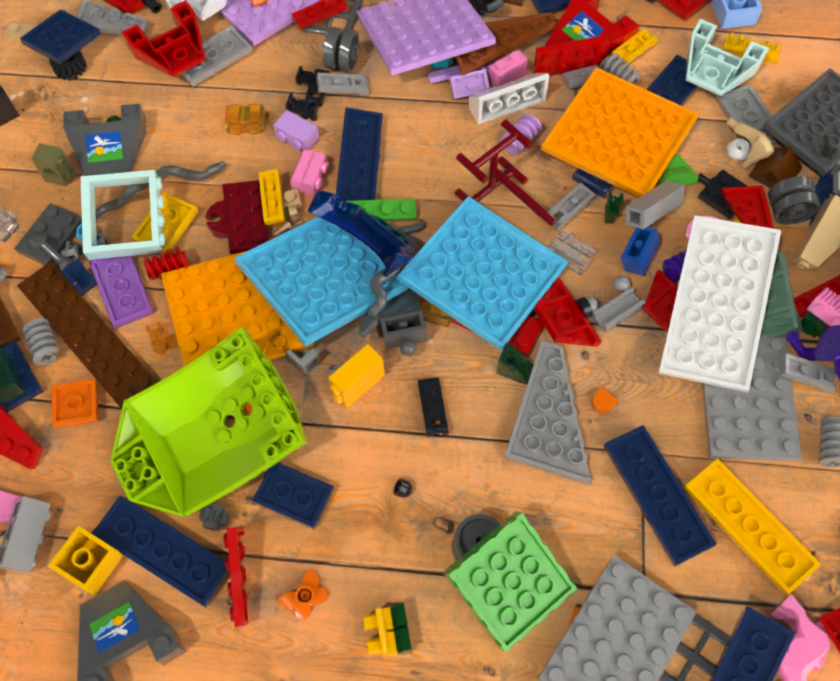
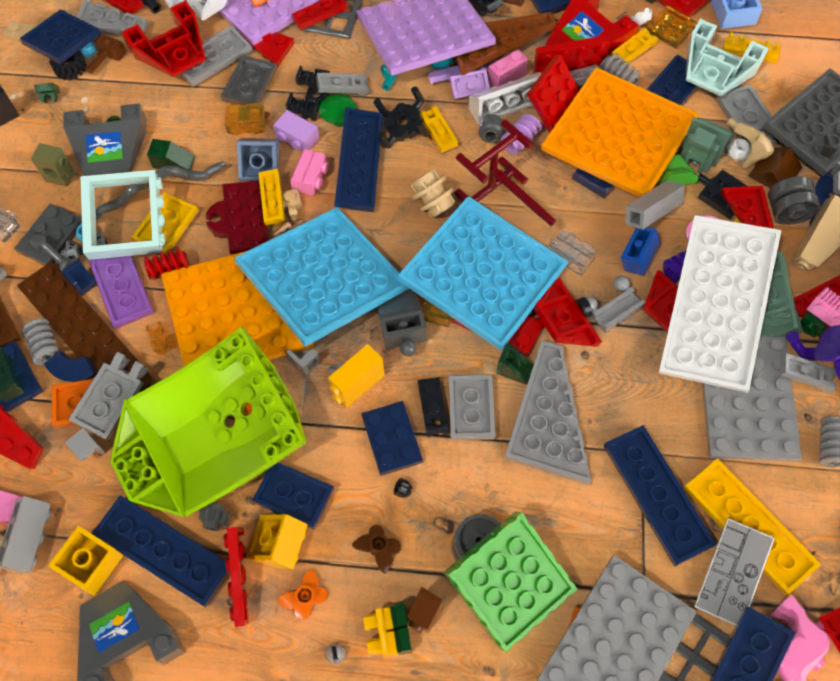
clear blue windscreen [308,190,414,277] -> none
dark grey wheel [323,27,359,72] -> none
bright green plate [335,199,416,223] -> none
dark grey animal [359,219,426,337] -> none
light grey plate [548,183,596,232] -> none
orange tile [592,387,619,414] -> none
dark green plate [605,193,624,224] -> none
none -> dark green tile [34,83,60,103]
none -> dark blue tile [44,351,97,382]
none -> light grey panel [65,428,105,461]
none -> light grey tile [68,352,148,441]
none -> medium azure plate [80,41,96,58]
none -> reddish brown piece [86,34,126,74]
none -> dark green slope [147,139,195,170]
none -> flat silver plate [221,55,277,110]
none -> sand blue slope [237,138,280,181]
none -> red wing [239,32,294,68]
none -> yellow slope [245,514,308,570]
none -> green dish [319,94,356,127]
none -> light grey hinge [326,643,346,664]
none -> reddish brown animal [352,525,401,574]
none -> dark blue plate [361,401,423,476]
none -> black plate [373,86,429,149]
none -> teal arm [380,64,396,91]
none -> reddish brown slope [407,587,443,633]
none -> tan piece [410,169,455,217]
none -> yellow plate [420,106,458,153]
none -> light grey plate [449,375,495,440]
none -> dark grey head [479,114,504,143]
none -> red plate [527,55,580,134]
none -> white plate [631,8,652,26]
none -> clear yellow plate [647,5,698,49]
none -> sand green piece [680,117,734,174]
none -> light grey tile [694,519,775,627]

